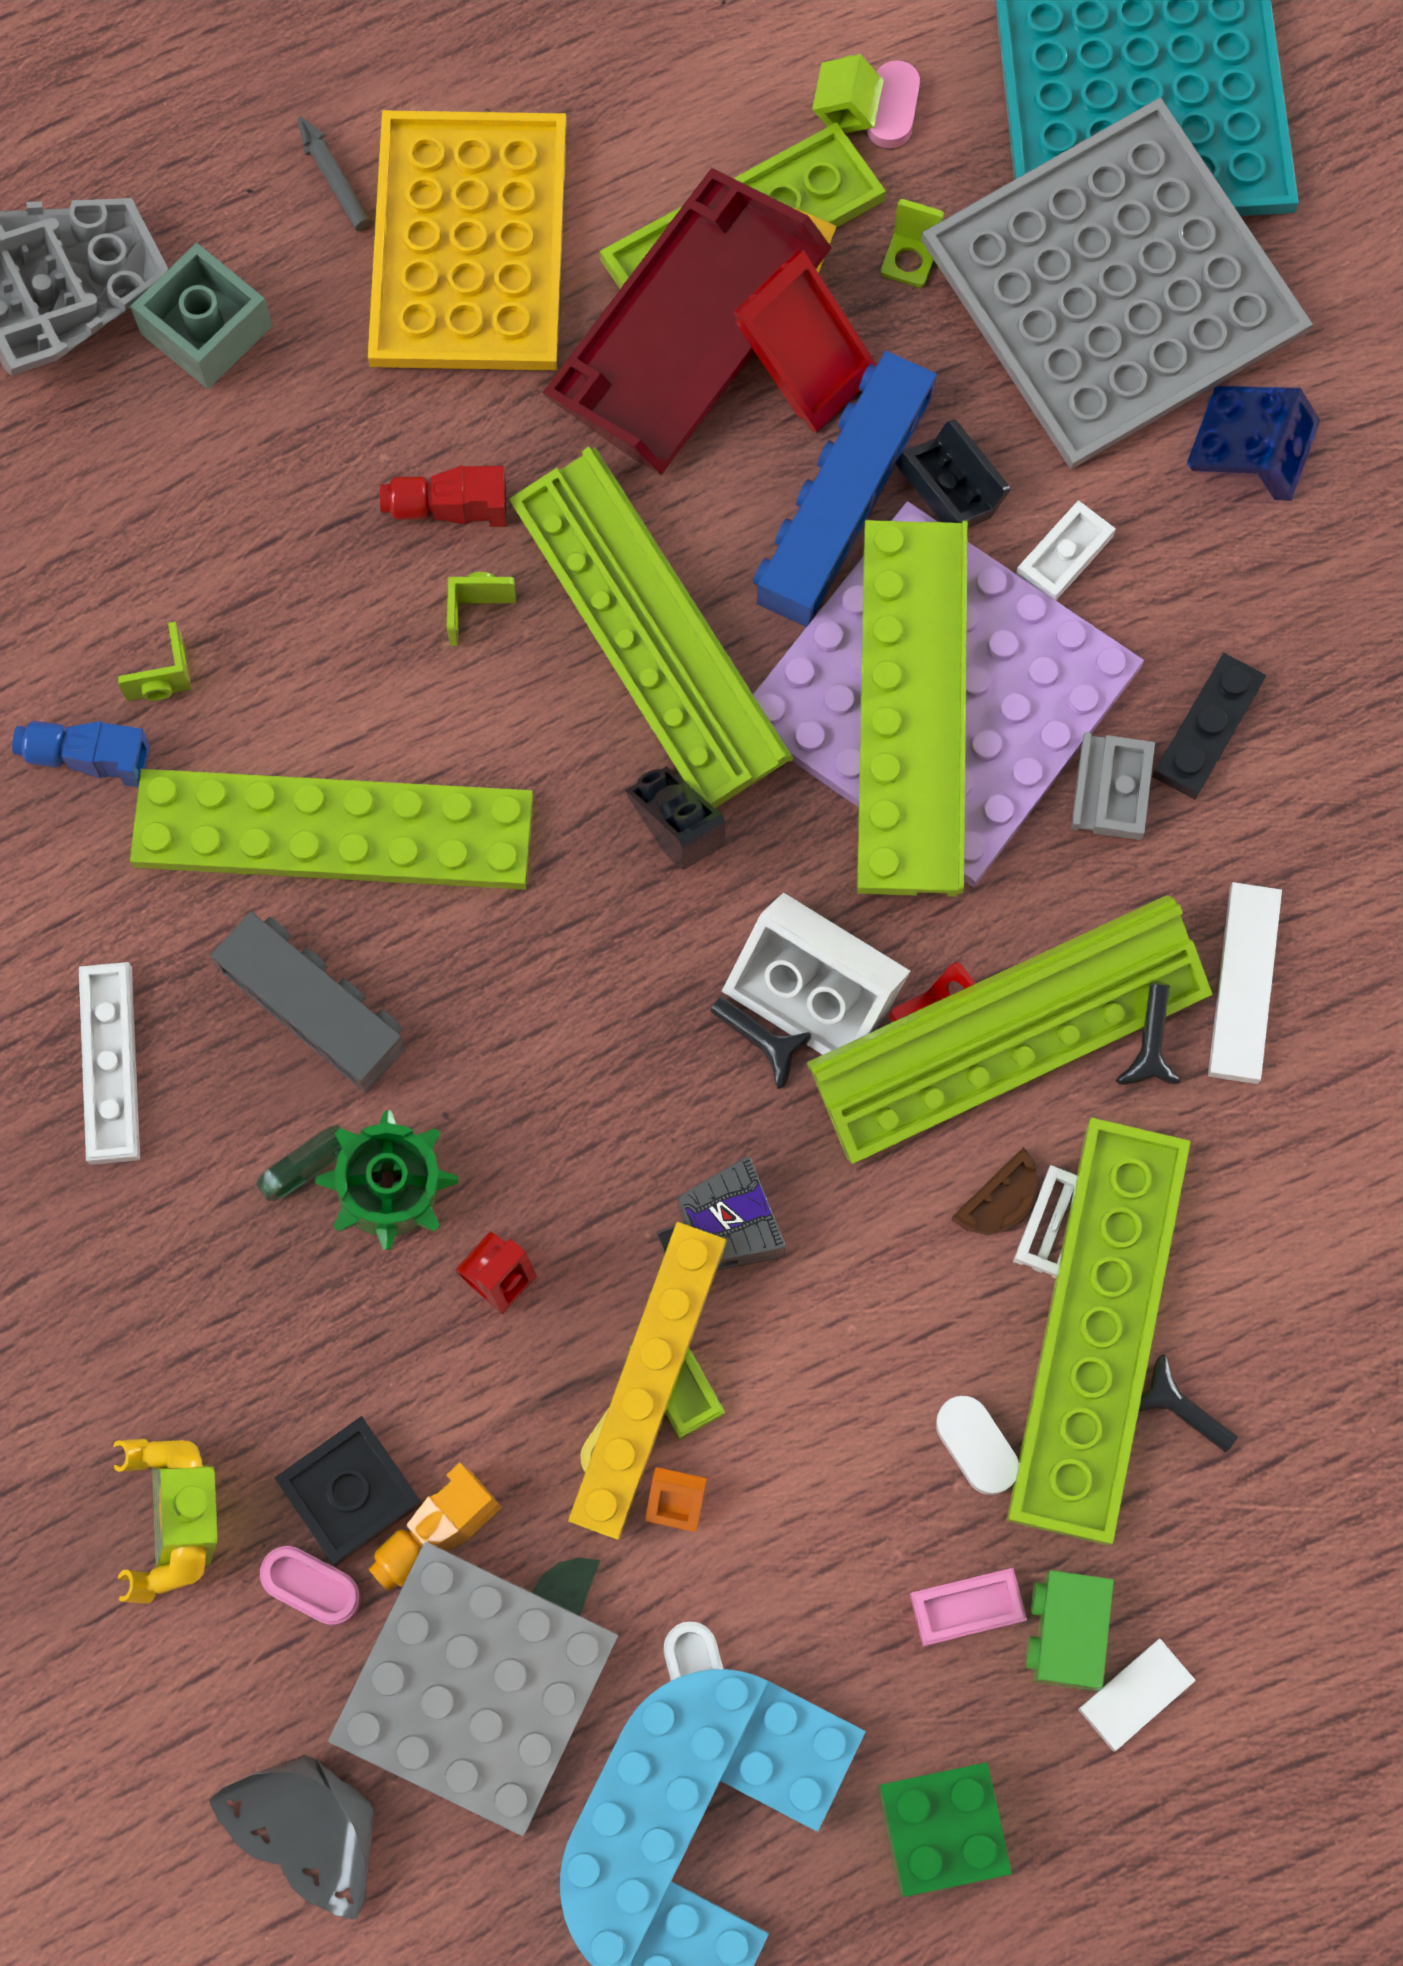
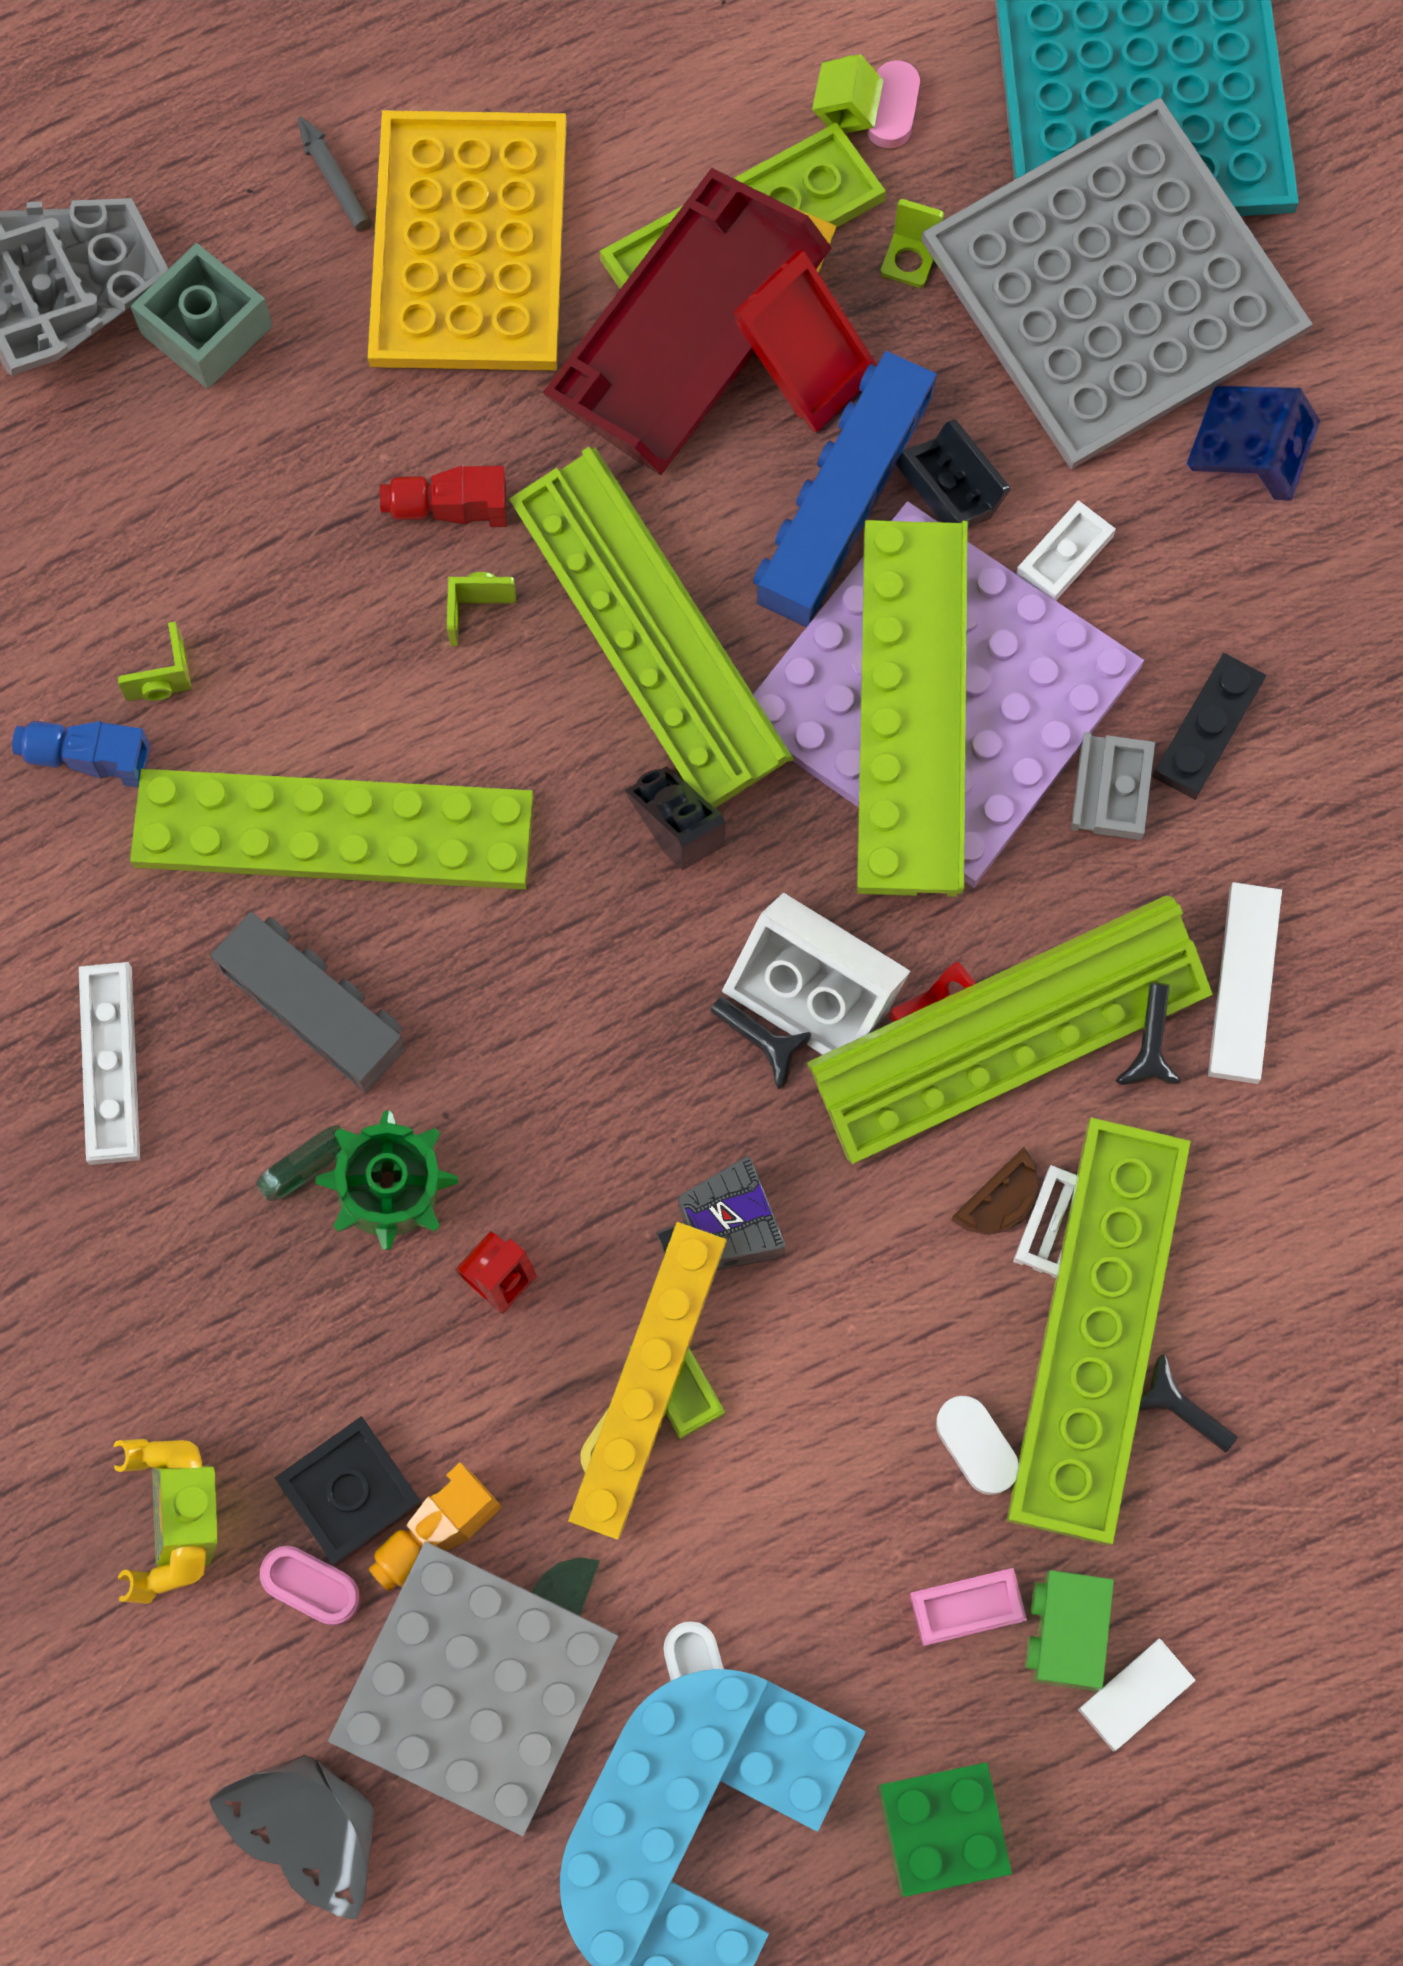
orange plate [645,1467,707,1532] -> none

